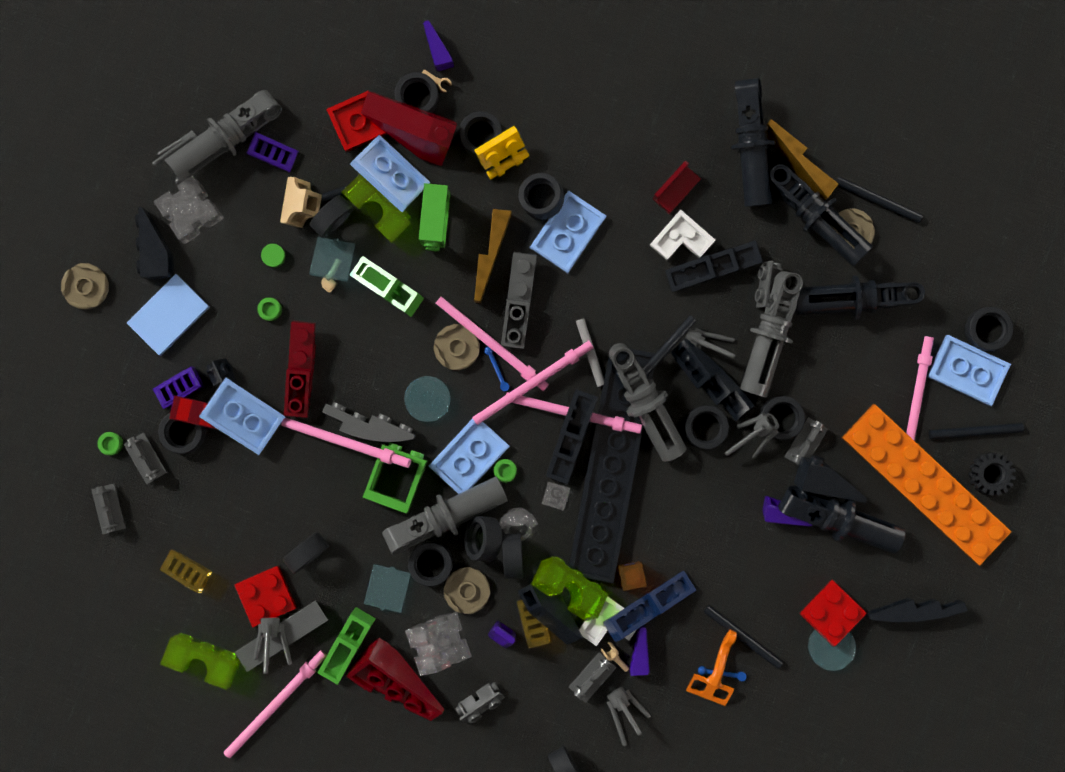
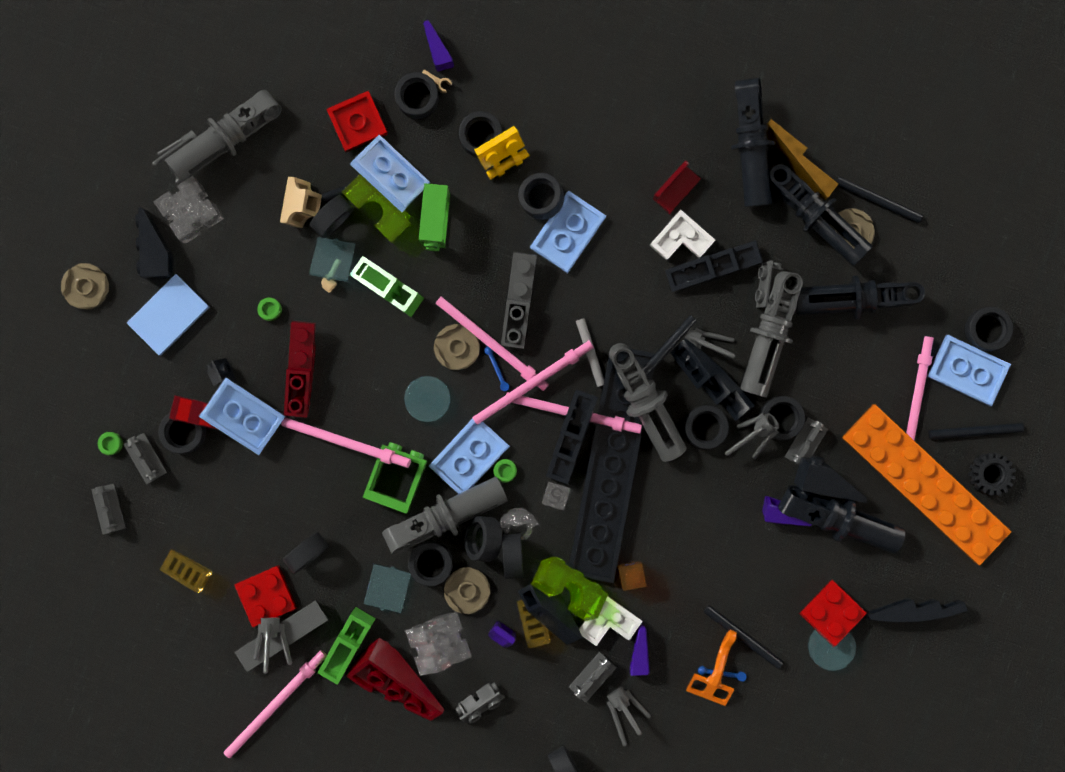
dark purple slope [153,367,205,409] -> none
clear neon green arch [160,633,240,689] -> none
dark purple slope [246,132,299,172] -> none
bright green tile [261,244,286,268] -> none
dark grey slope [322,402,416,442] -> none
dark red wedge [361,91,457,166] -> none
pearl gold slope [474,209,512,303] -> none
tan hand [601,642,629,672] -> none
dark blue slope [603,571,696,642] -> none

